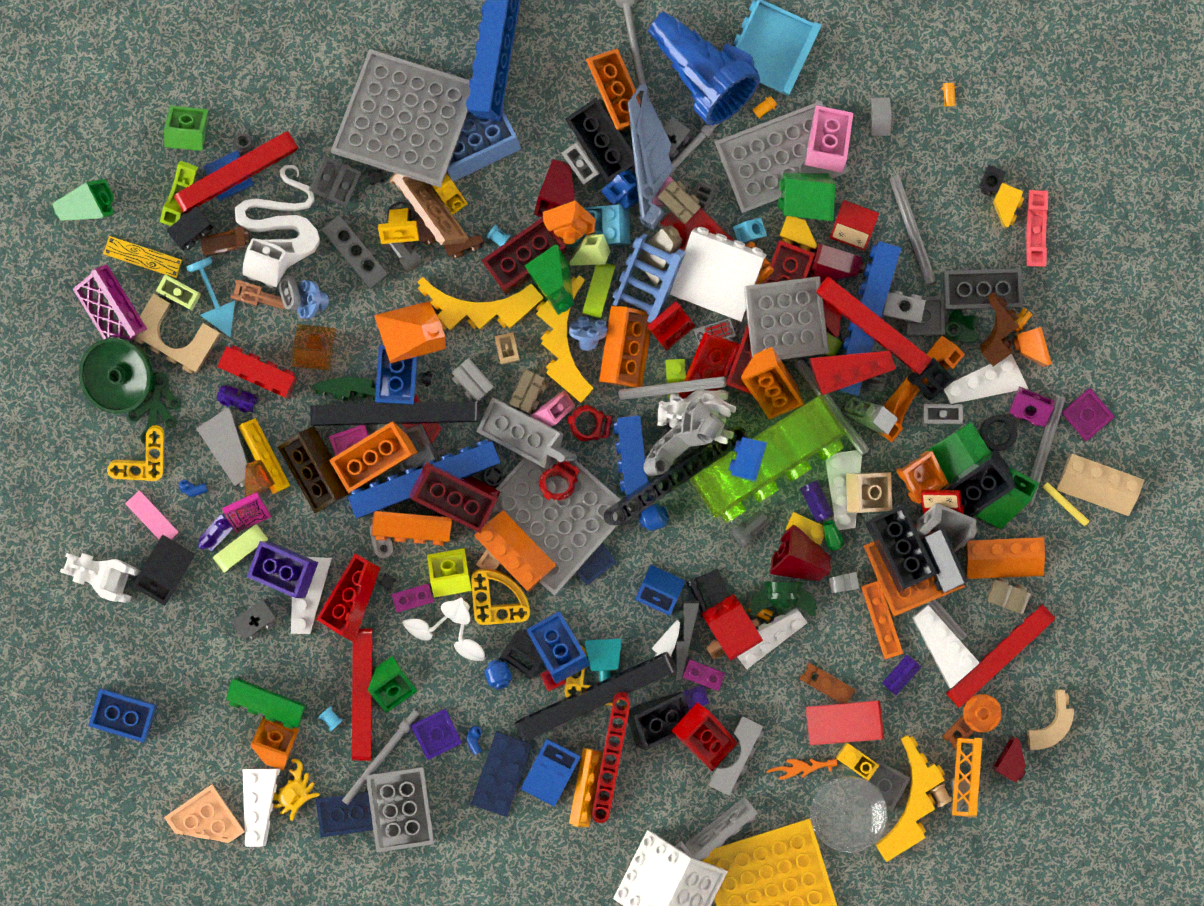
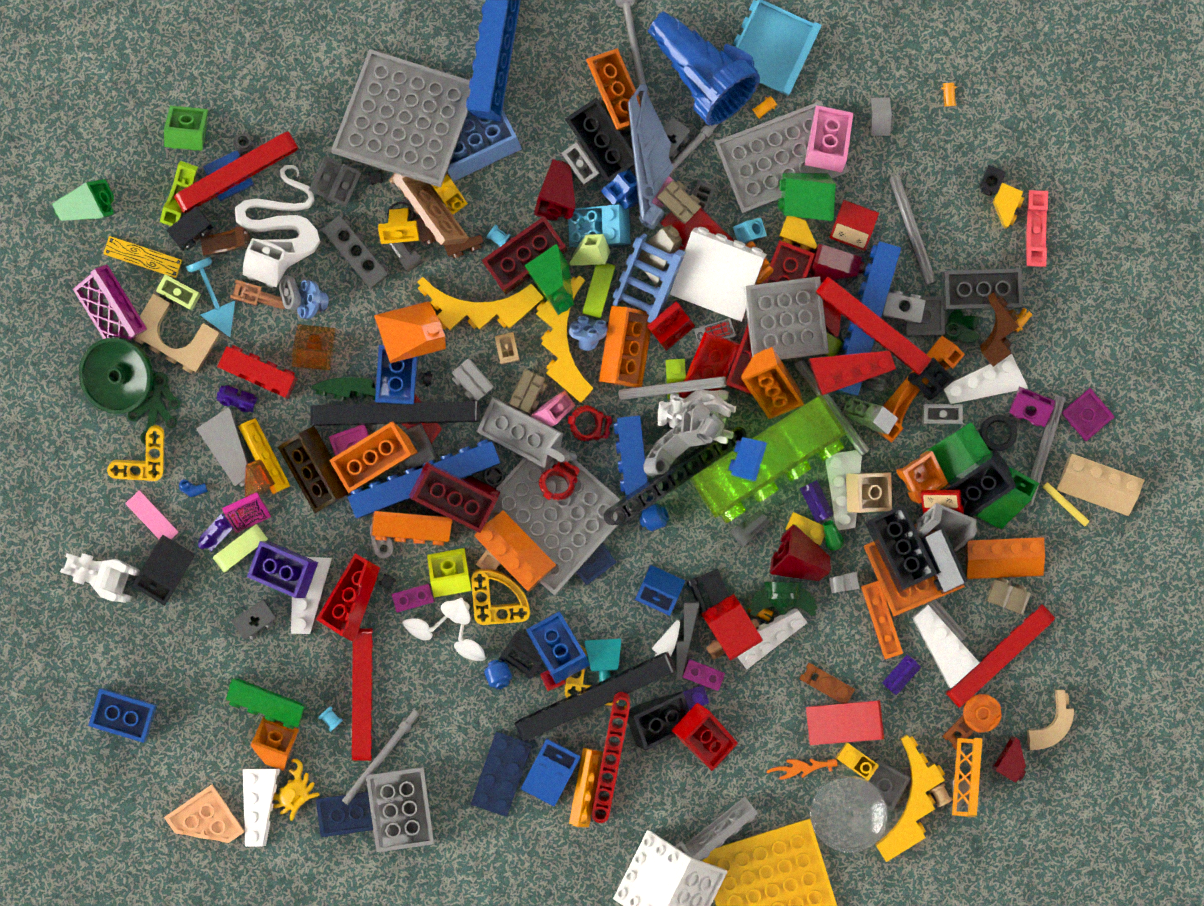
green slope [368,656,417,713] -> none
dark purple plate [411,708,462,760] -> none
blue arm [466,726,482,755] -> none
orange brick [543,200,596,244] -> none
light grey arch [708,716,765,796] -> none
orange slope [1013,327,1052,367] -> none

